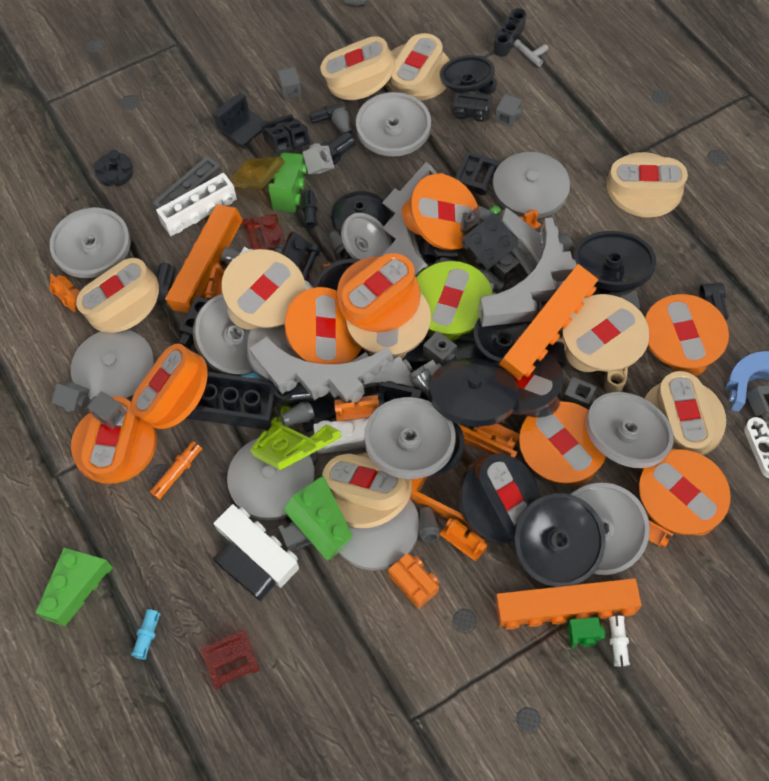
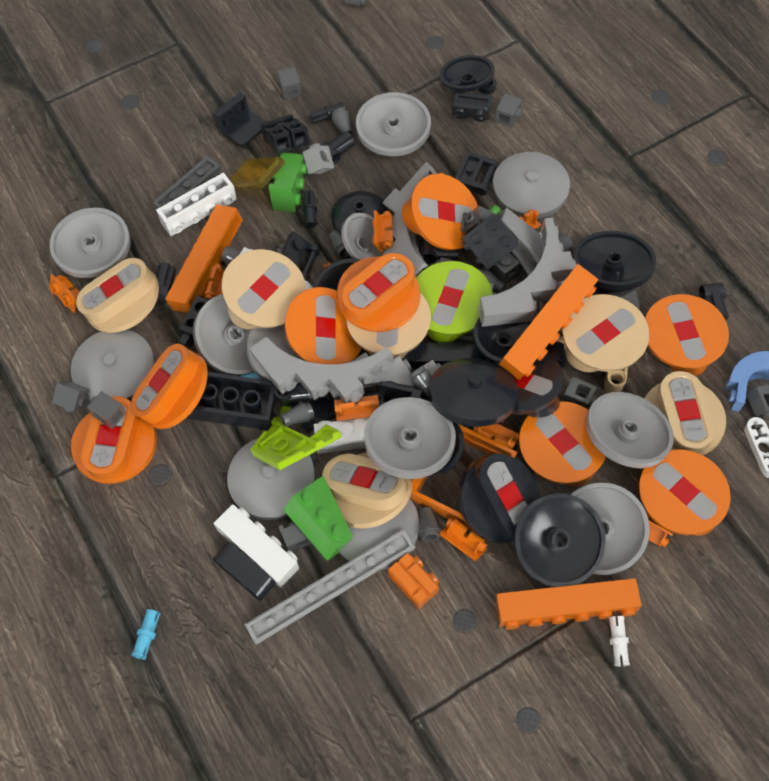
bright green wedge [35,548,113,626] -> none
black plate [94,150,133,187] -> none
orange pin [149,441,203,500] -> none
clear red plate [200,630,260,690] -> none
clear red plate [243,213,285,251] -> none
tan piece [320,37,395,100] -> none
tan piece [384,33,450,101] -> none
dark grey brick [423,331,457,366] -> none
black beam [493,8,527,57] -> none
light grey piece [514,40,548,67] -> none
green brick [567,617,605,648] -> none
tan piece [607,152,688,217] -> none
none -> light grey tile [244,529,416,645]
none -> orange hinge [372,210,393,254]

